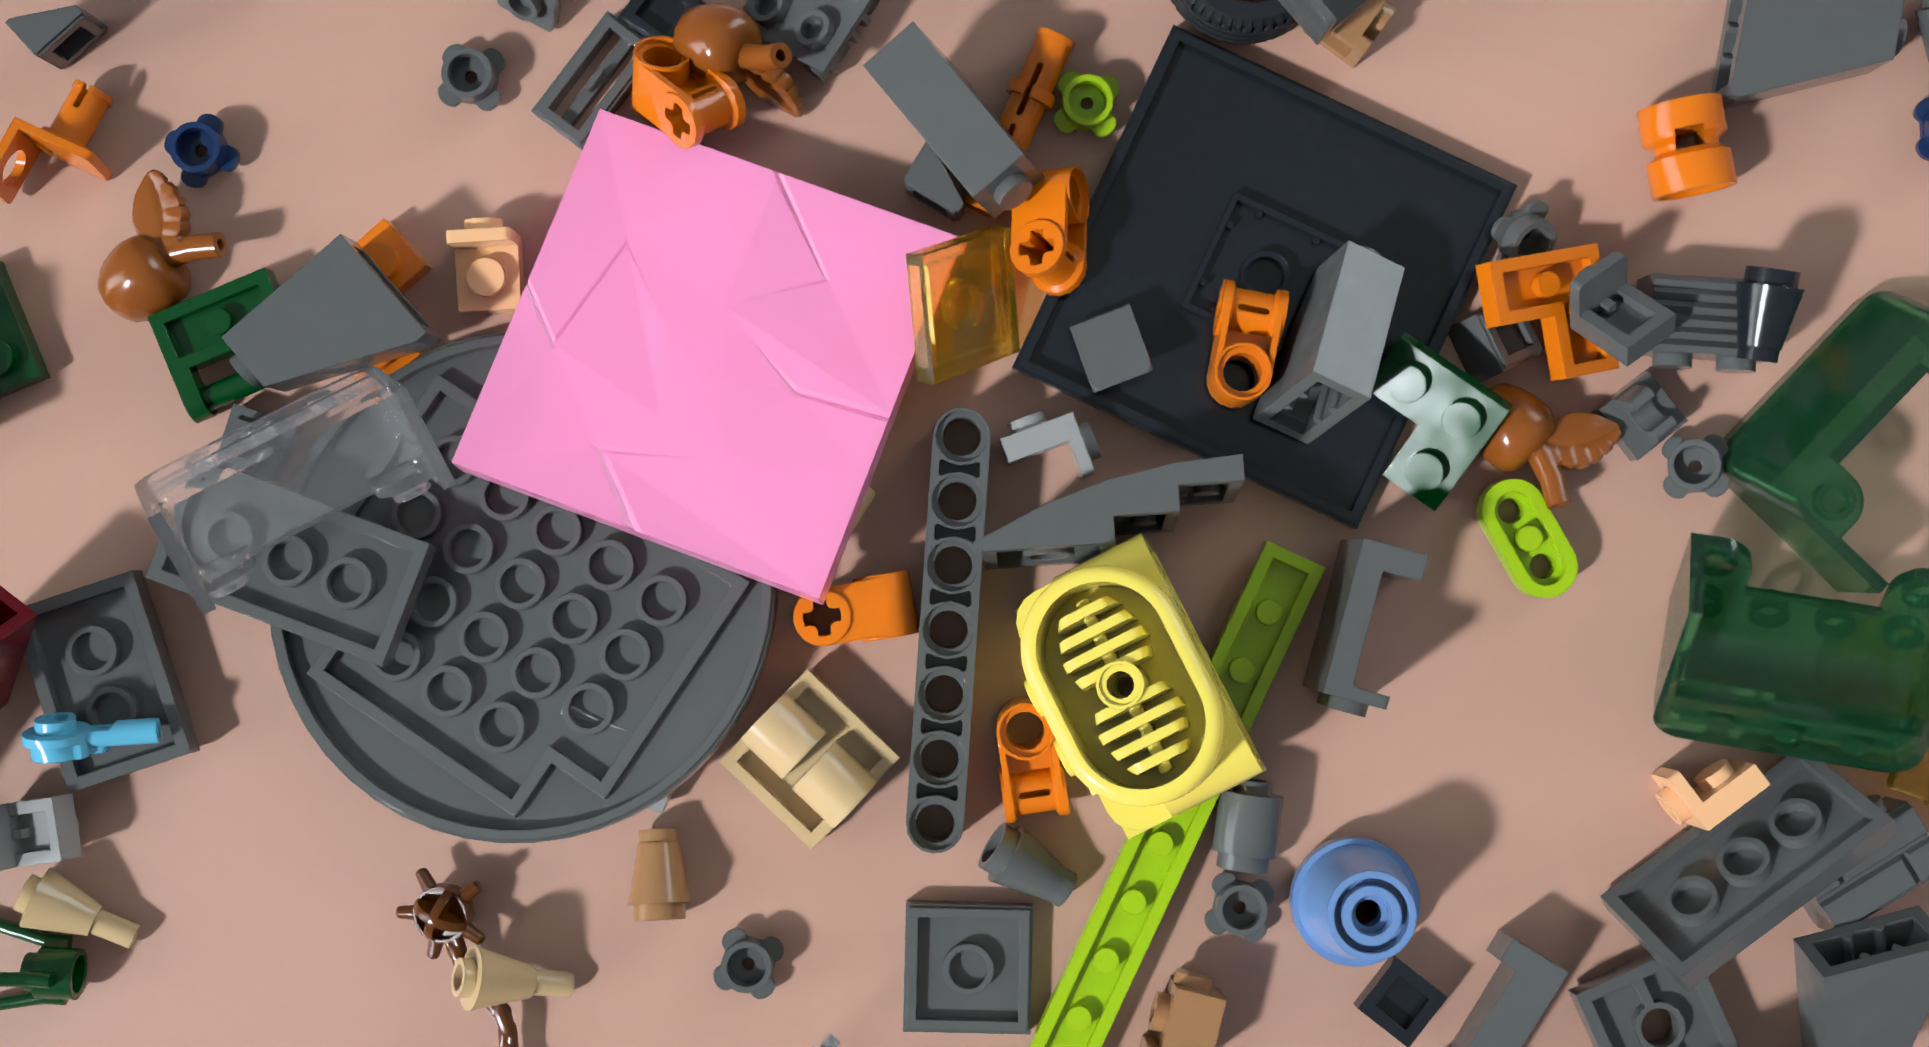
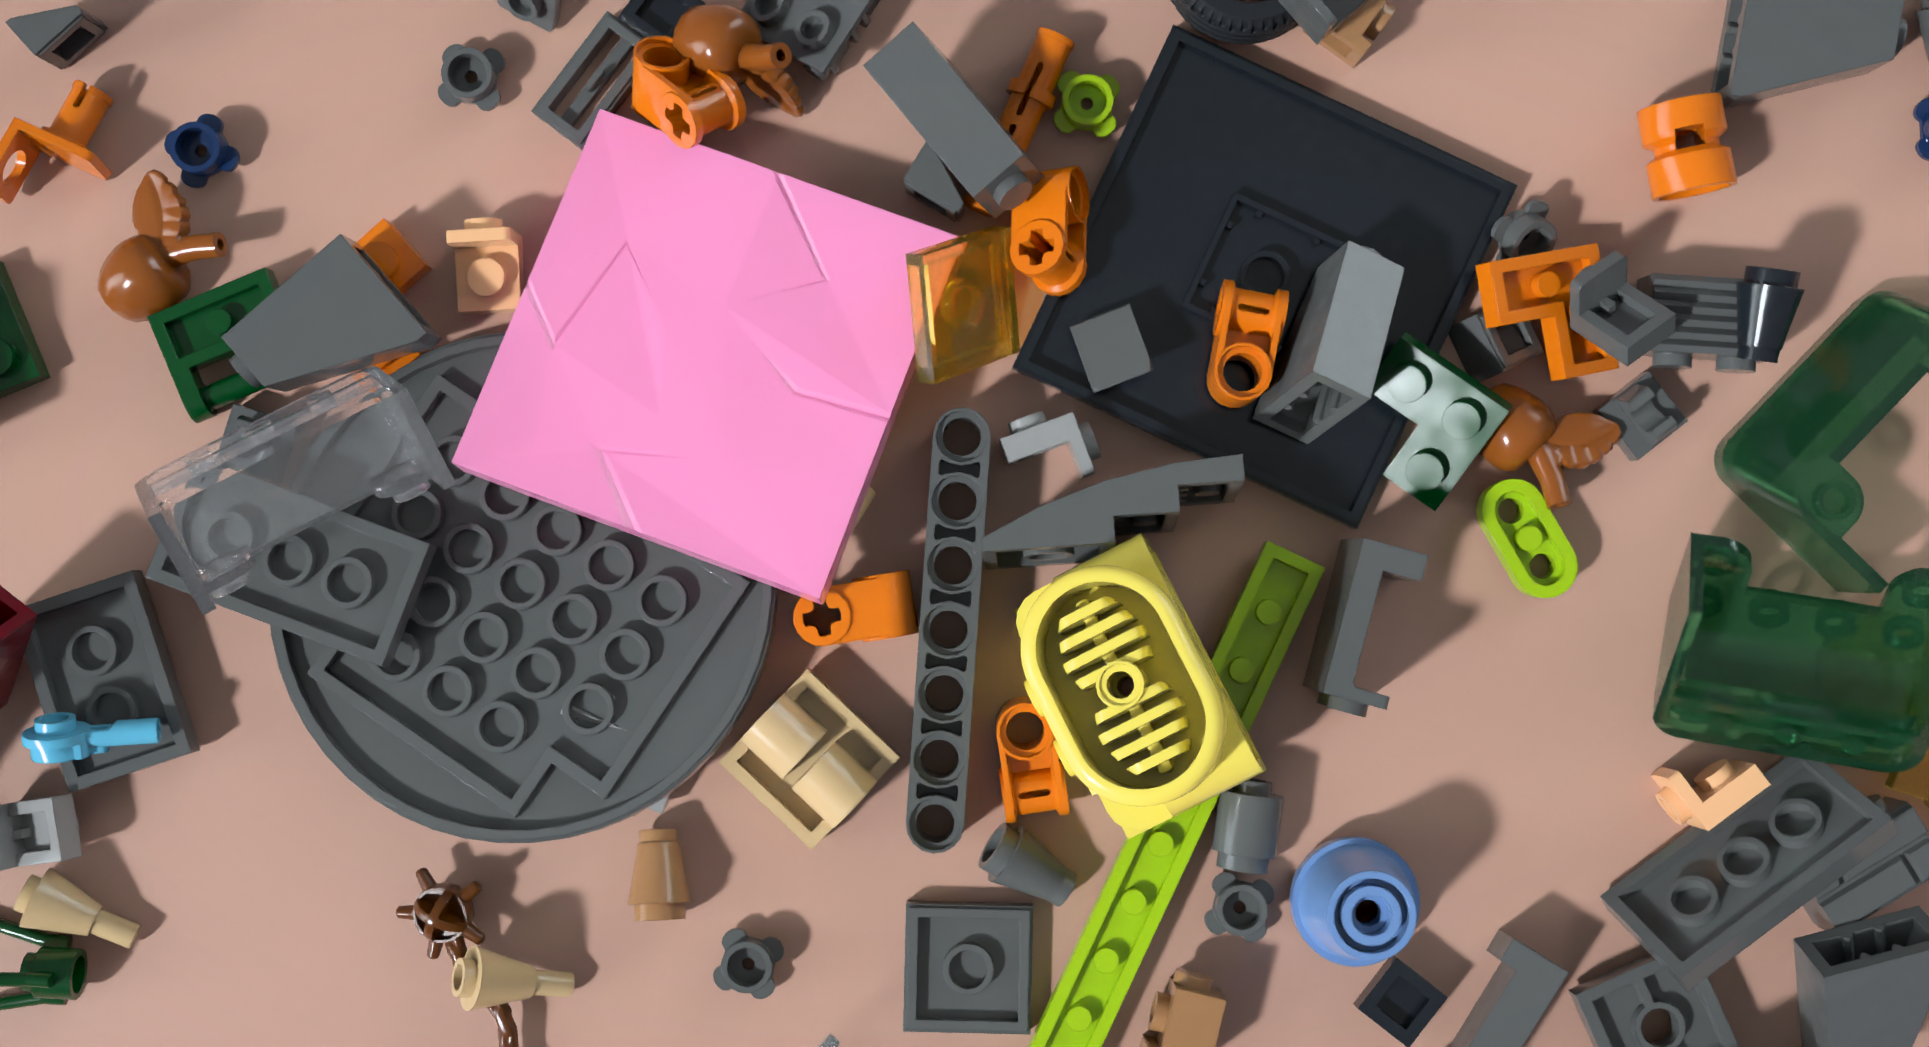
dark grey plate [1662,434,1730,499] -> none

